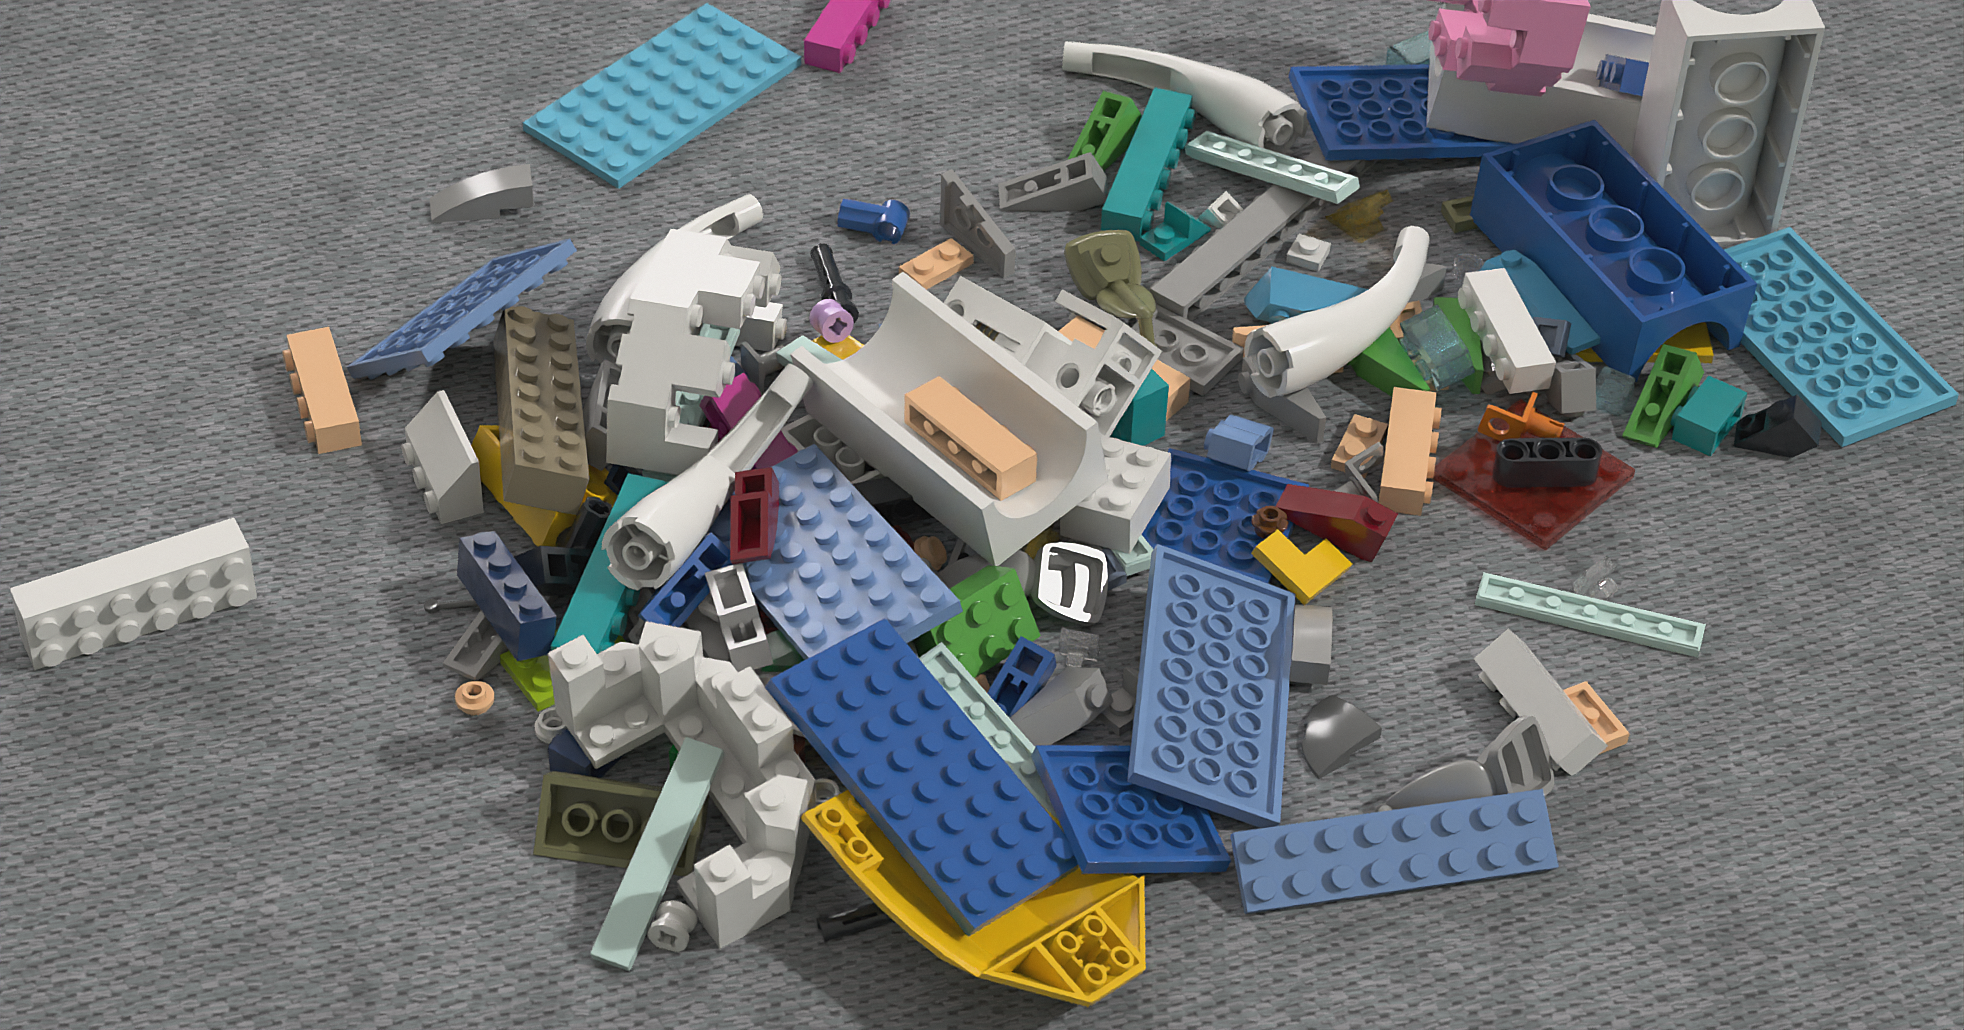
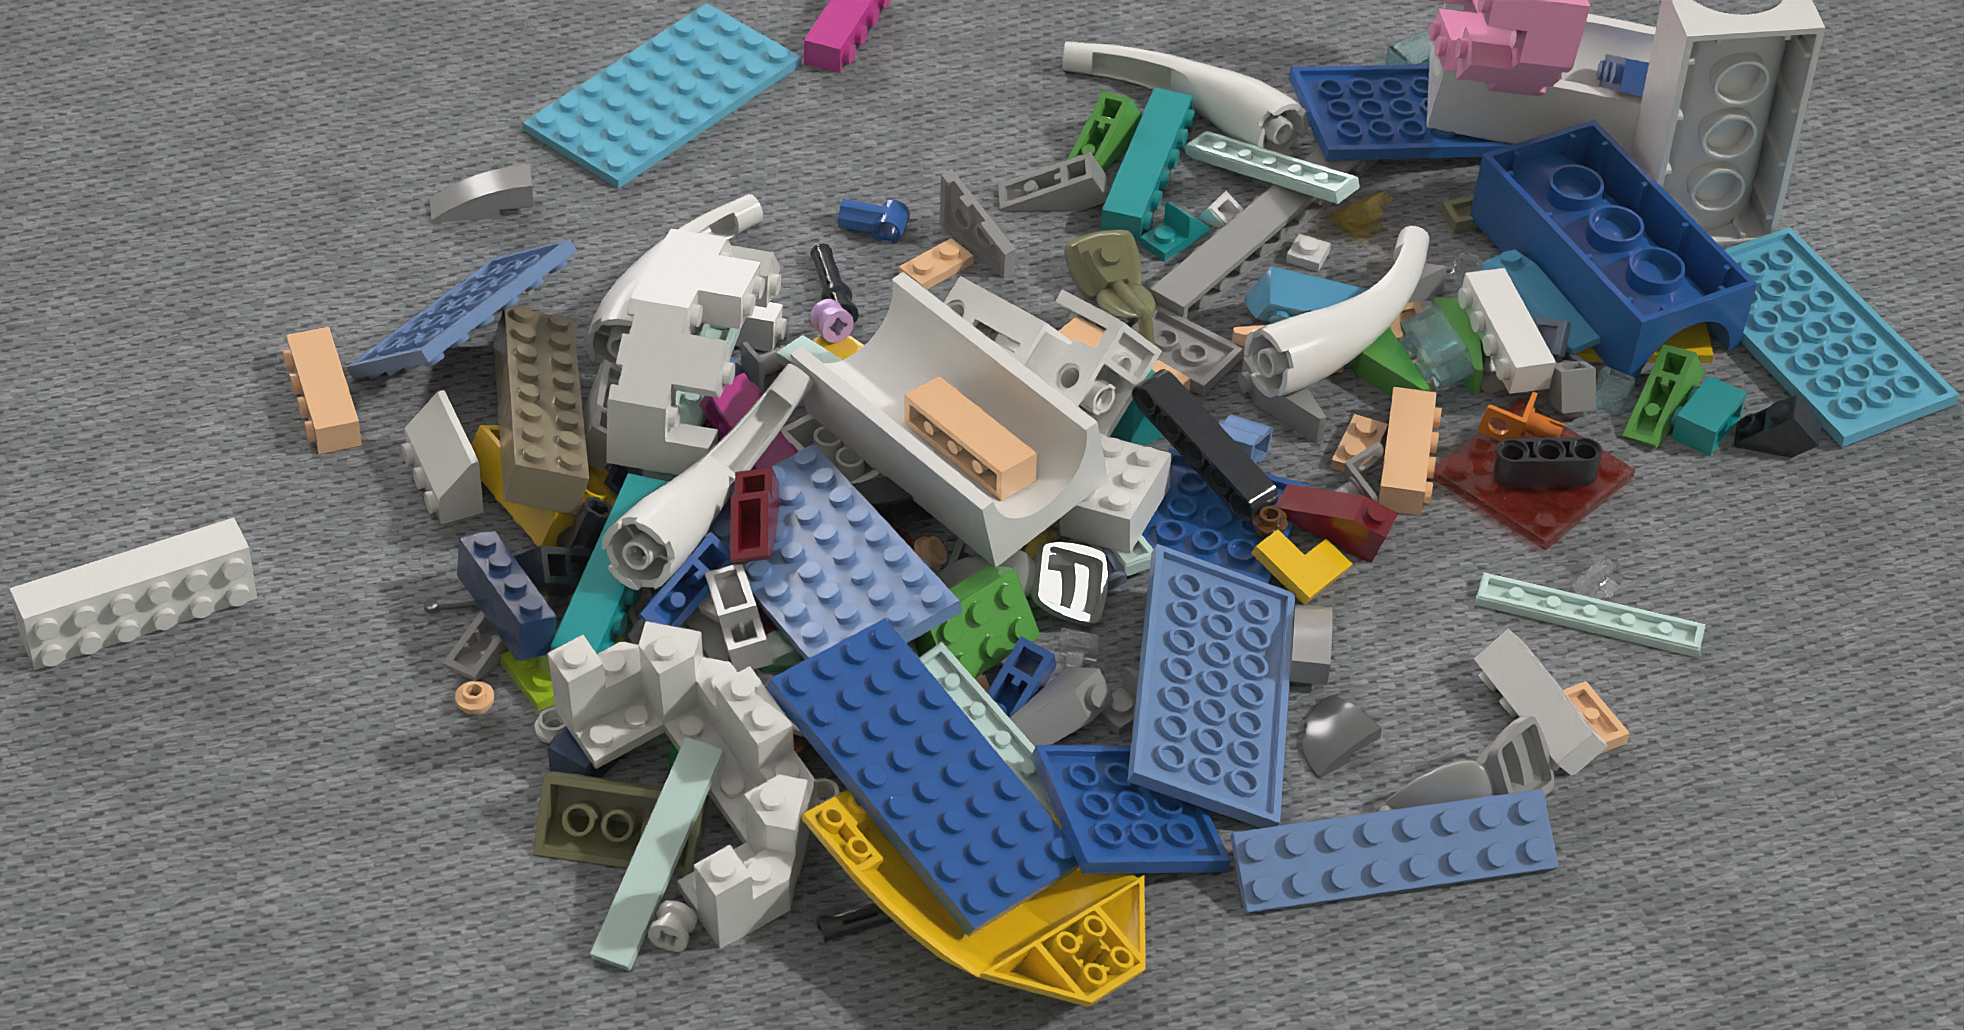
none -> black beam [1132,369,1279,522]

